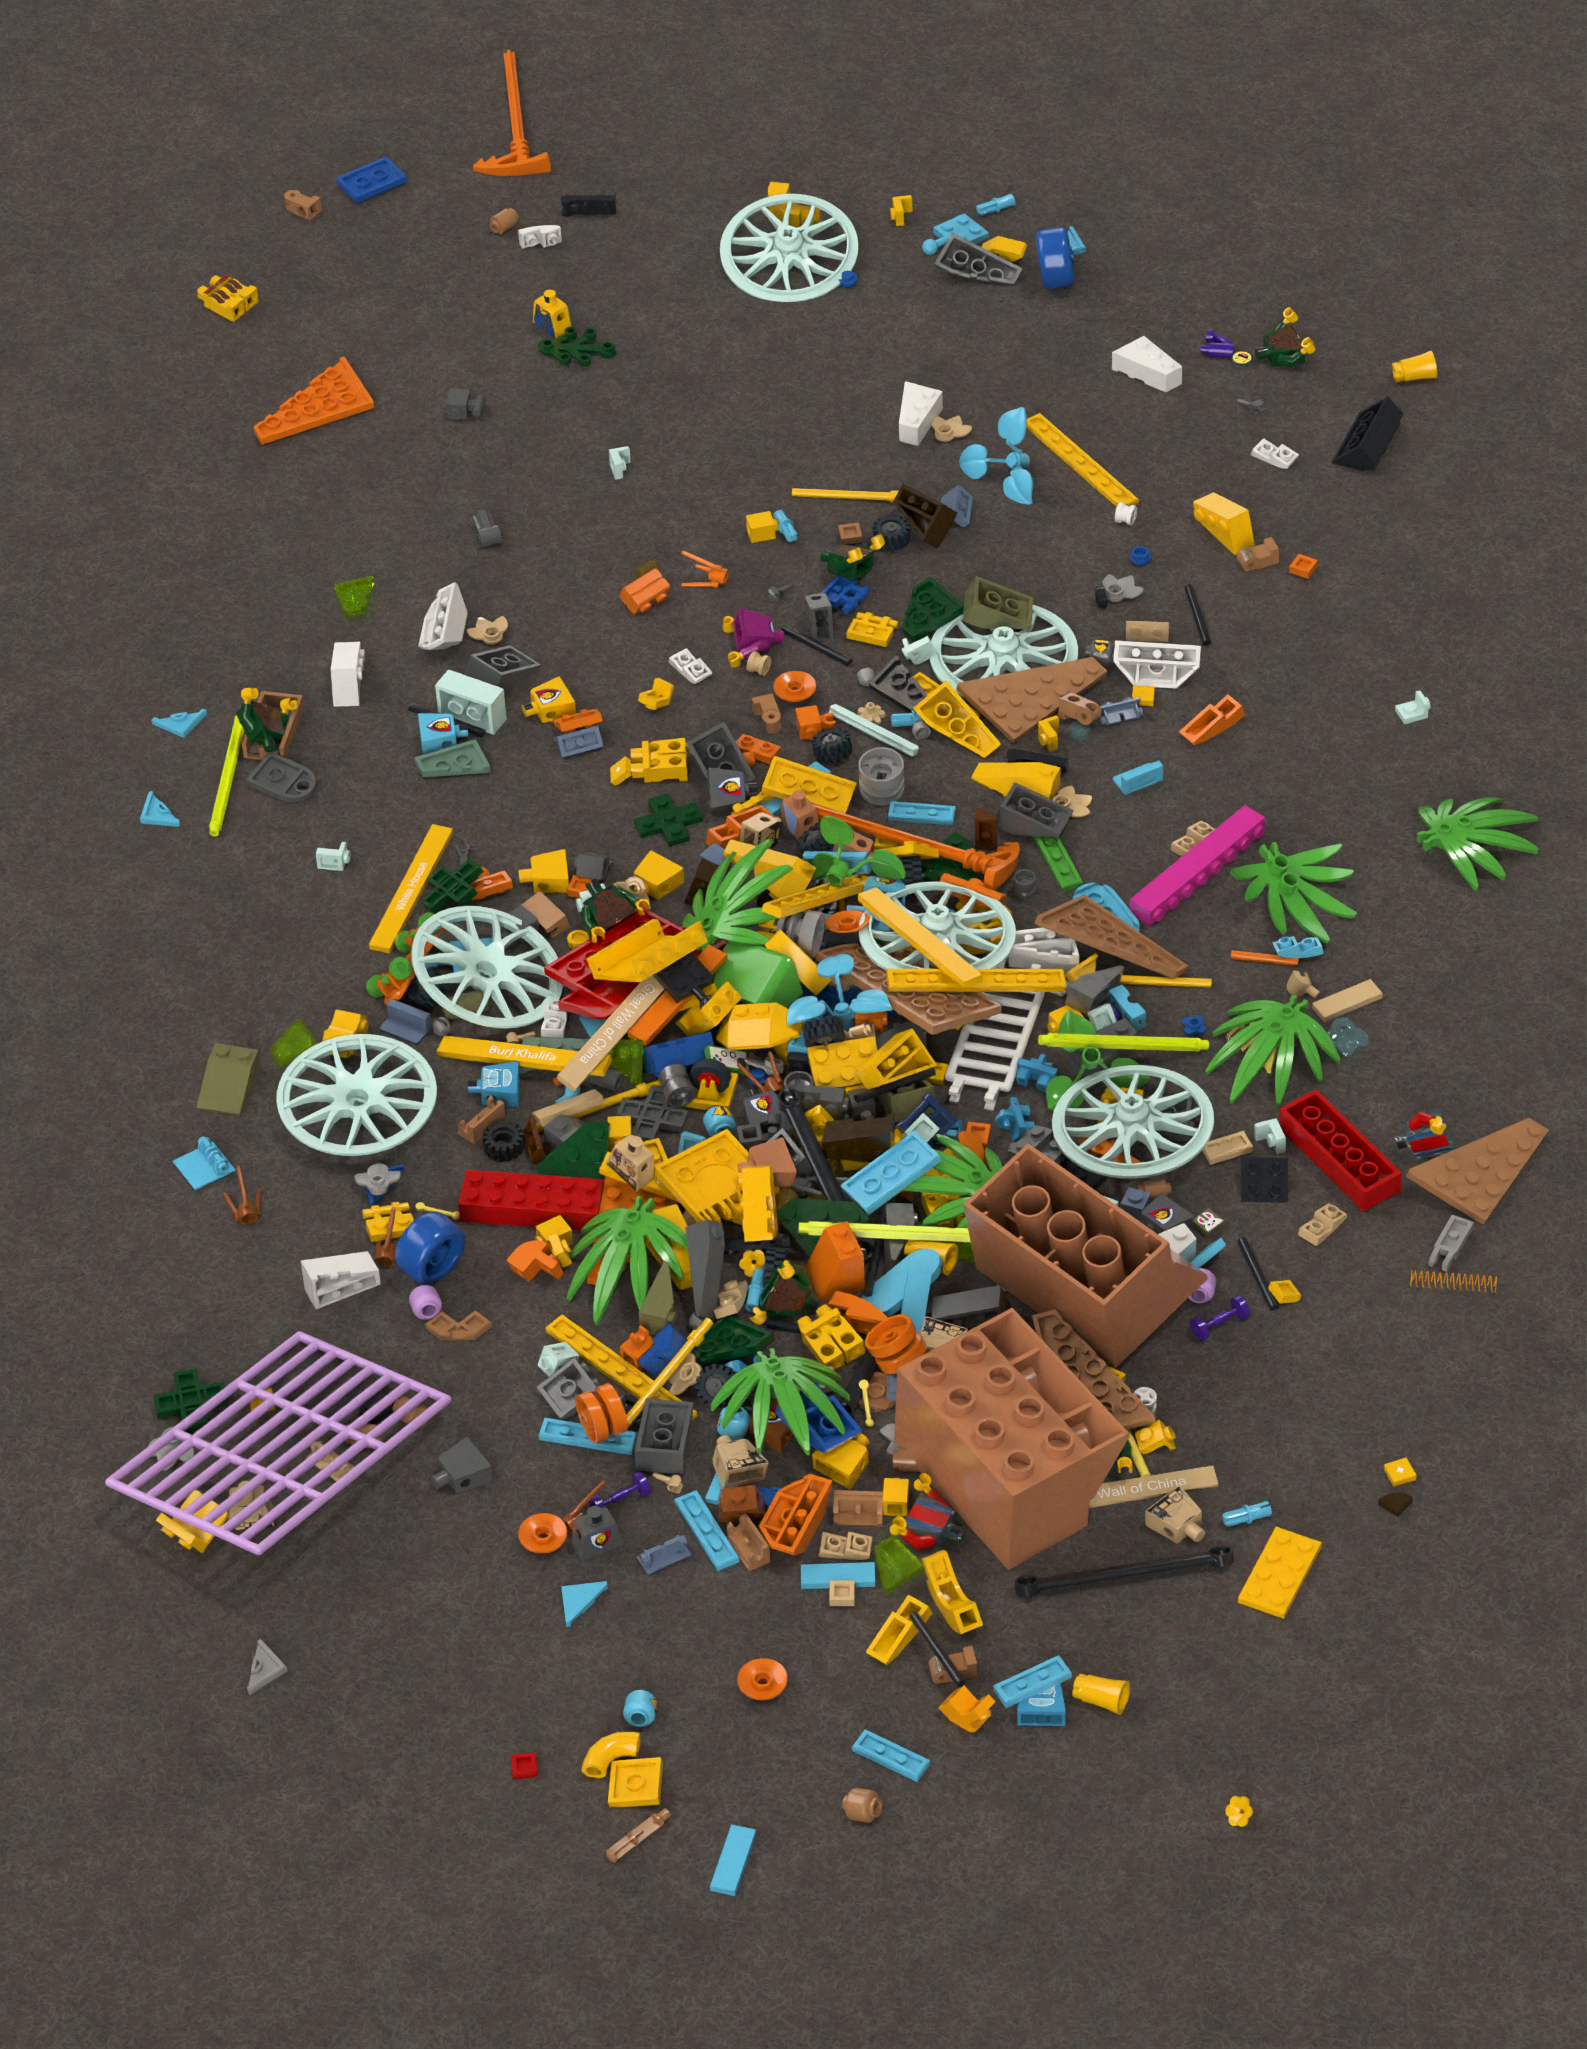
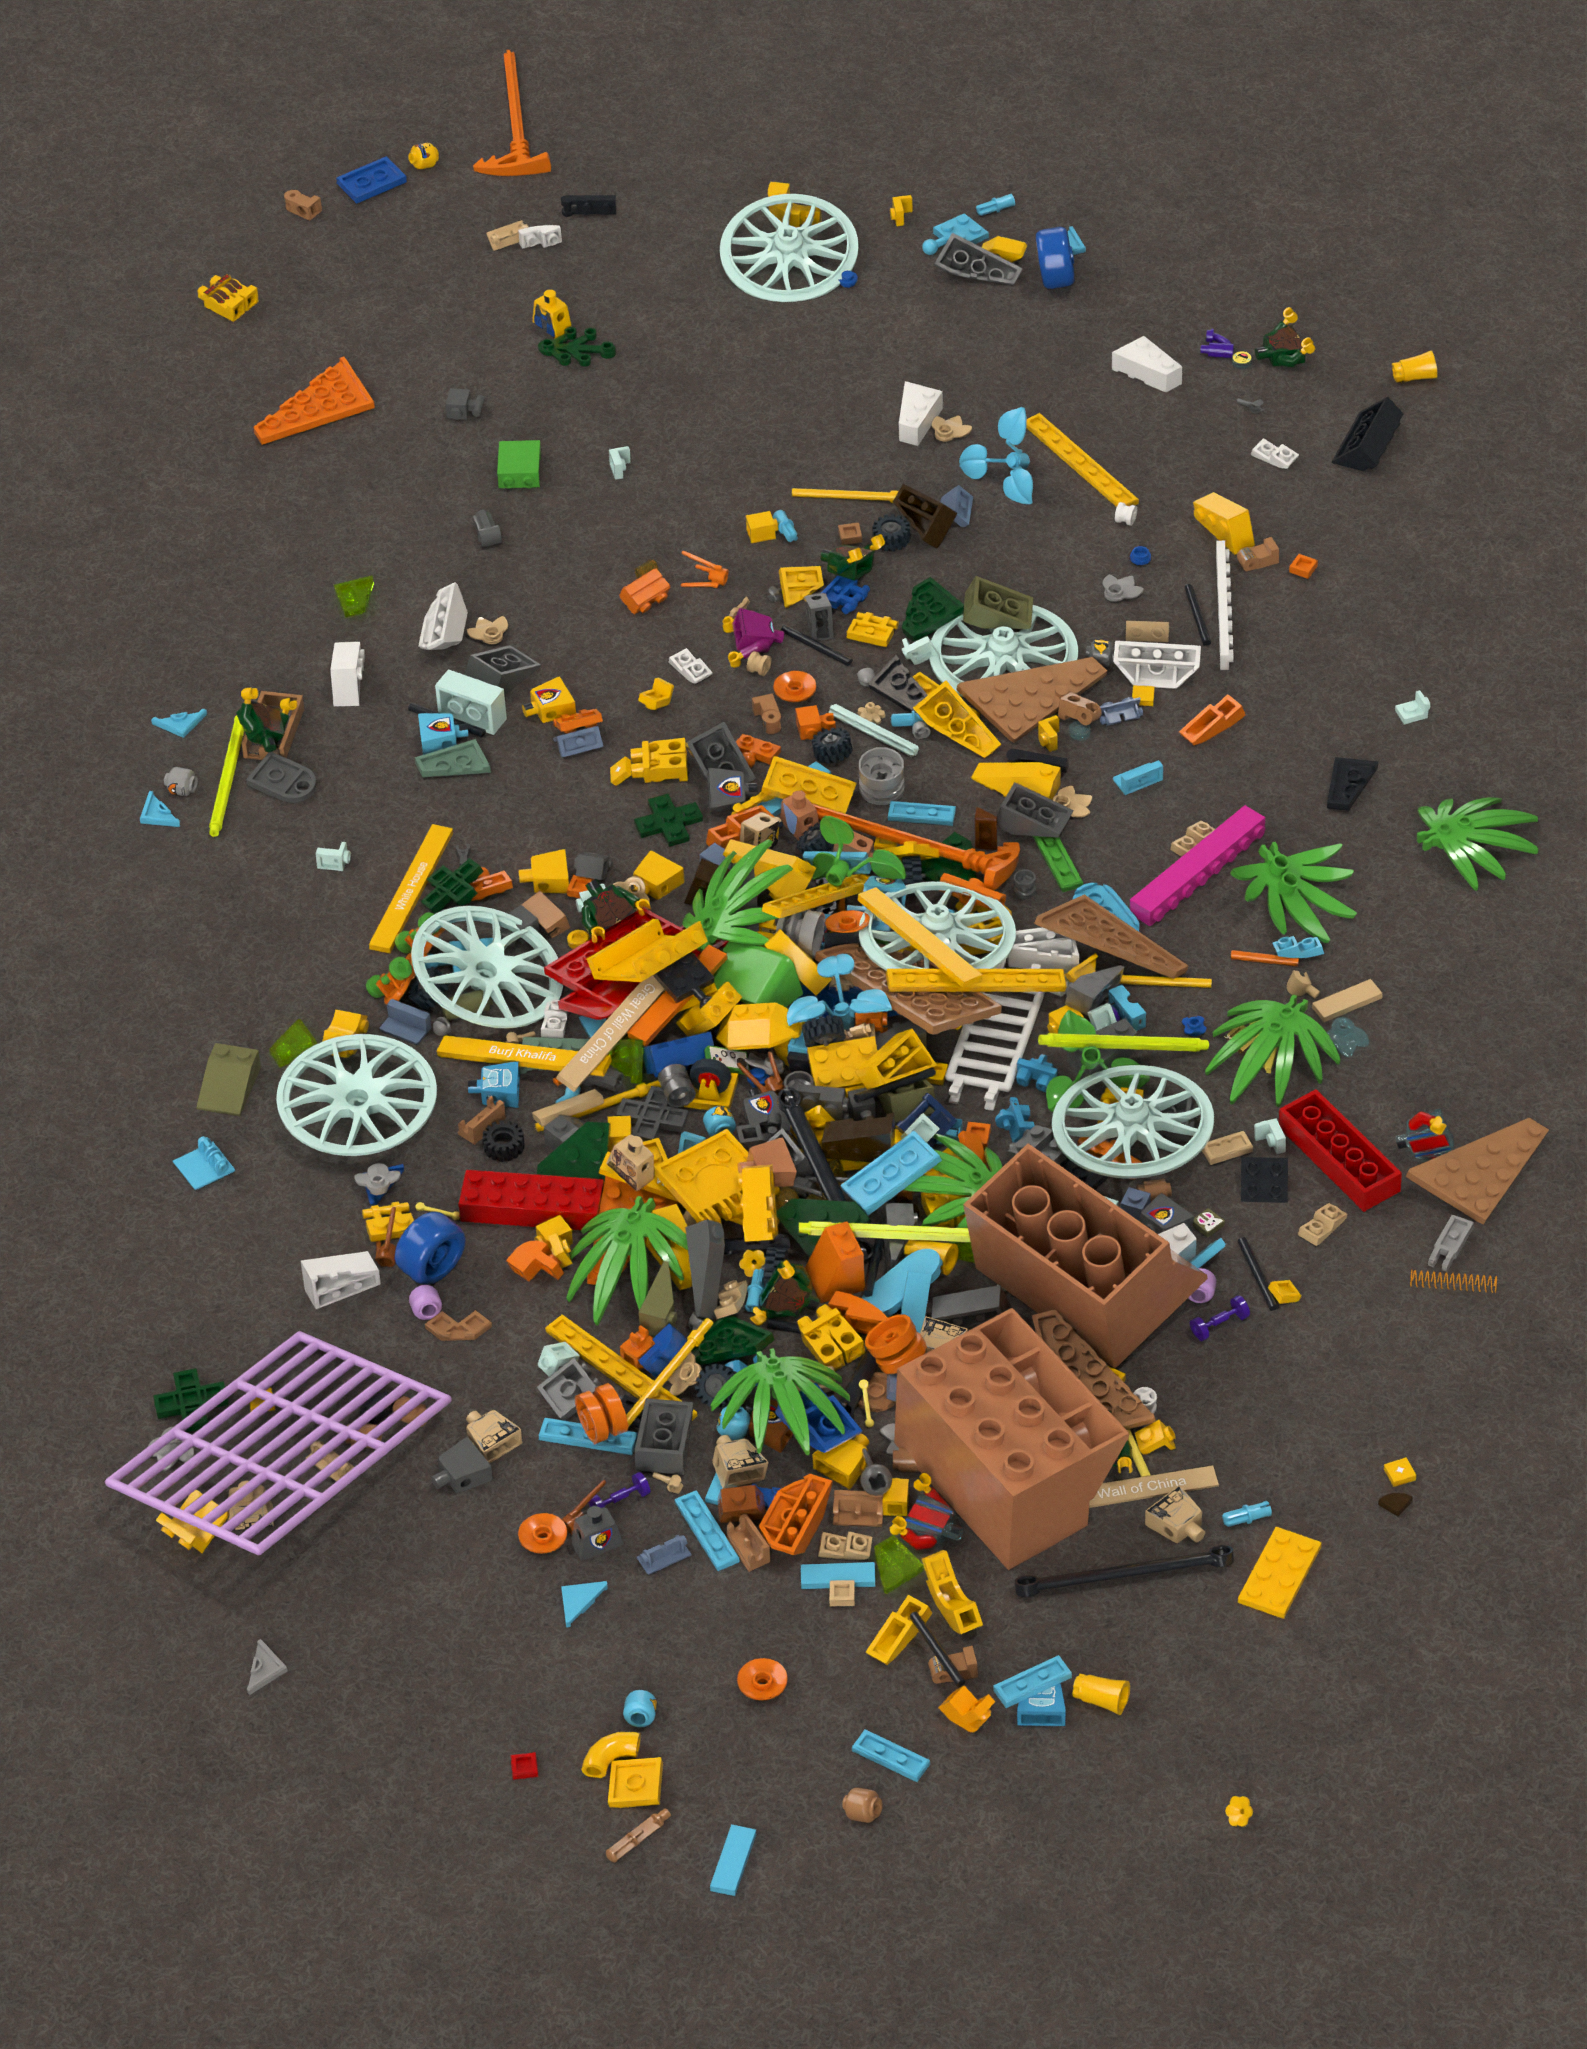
dark orange plant [223,1165,261,1225] -> none
medium nougat brick [490,208,519,234] -> none
reddish brown slope [522,1116,545,1165] -> none
black tile [1095,586,1107,608] -> none
none -> light grey head [164,767,198,796]
none -> yellow head [408,143,439,169]
none -> tan torso [466,1410,522,1463]
none -> tan hinge [486,220,528,251]
none -> bright green panel [497,440,541,489]
none -> tan plant [729,597,750,618]
none -> yellow wing [779,566,824,608]
none -> dark grey piece [860,1448,892,1496]
none -> white plate [1216,541,1233,670]
none -> black wing [1327,757,1379,811]

